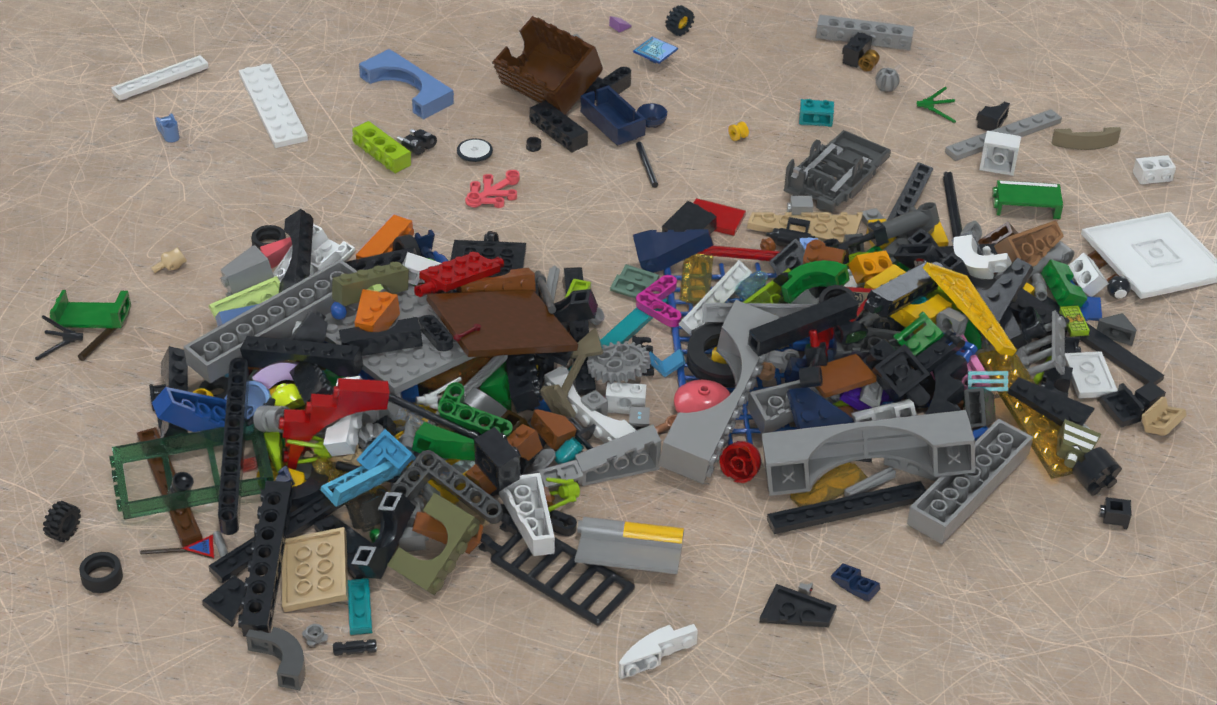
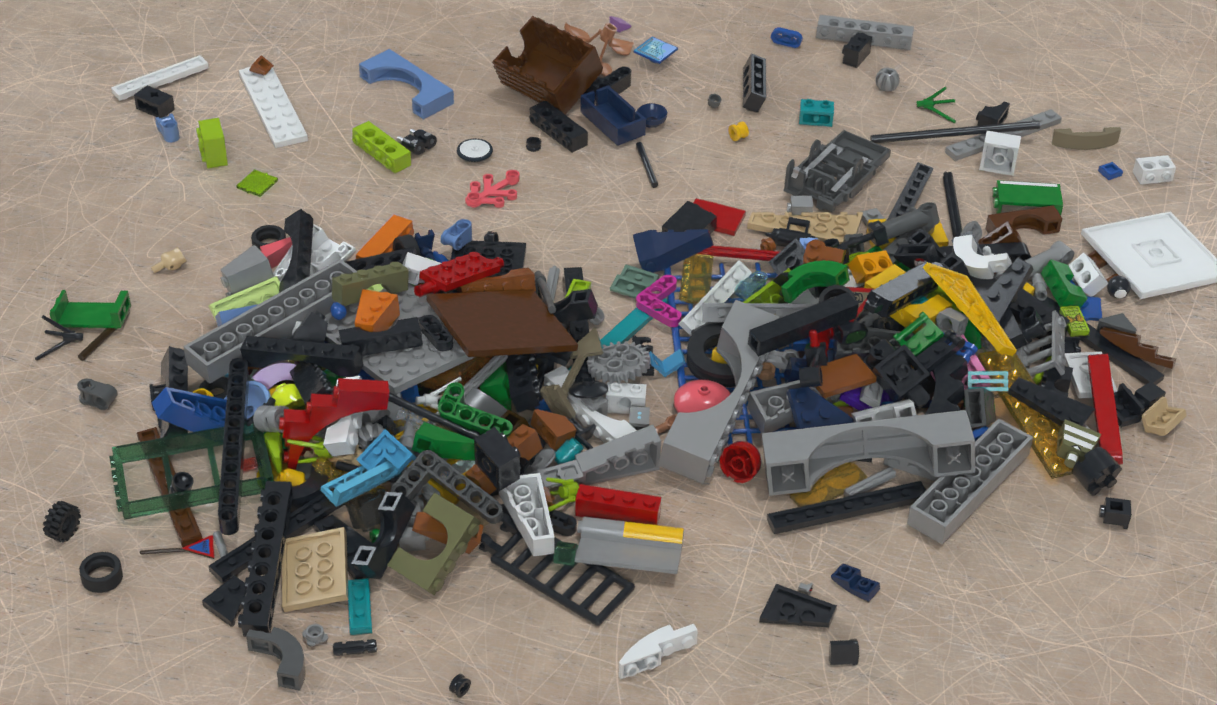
dark blue tile [275,466,295,486] -> none
dark red hinge [453,324,481,342] -> none
black bush [665,5,695,36] -> none
pearl gold wheel [859,49,880,71] -> none
medium nougat wedge [994,220,1064,267] -> none
none -> dark grey piece [77,378,118,410]
none -> black brick [134,85,175,118]
none -> lime brick [196,118,228,169]
none -> clear neon green piece [236,169,278,197]
none -> dark orange slope [249,55,274,75]
none -> medium blue piece [440,219,472,250]
none -> black bush [449,674,471,697]
none -> clear green slope [553,541,578,566]
none -> nougat plant [564,23,634,77]
none -> black dish [569,377,608,398]
none -> red wedge [575,484,662,525]
none -> dark grey hinge [708,94,722,108]
none -> black brick [743,53,766,113]
none -> blue plate [771,27,803,48]
none -> black tile [829,639,859,665]
none -> black piece [870,121,1040,143]
none -> reddish brown arch [985,206,1062,235]
none -> red beam [1088,354,1123,465]
none -> blue tile [1098,162,1123,180]
none -> reddish brown slope [1100,327,1177,369]

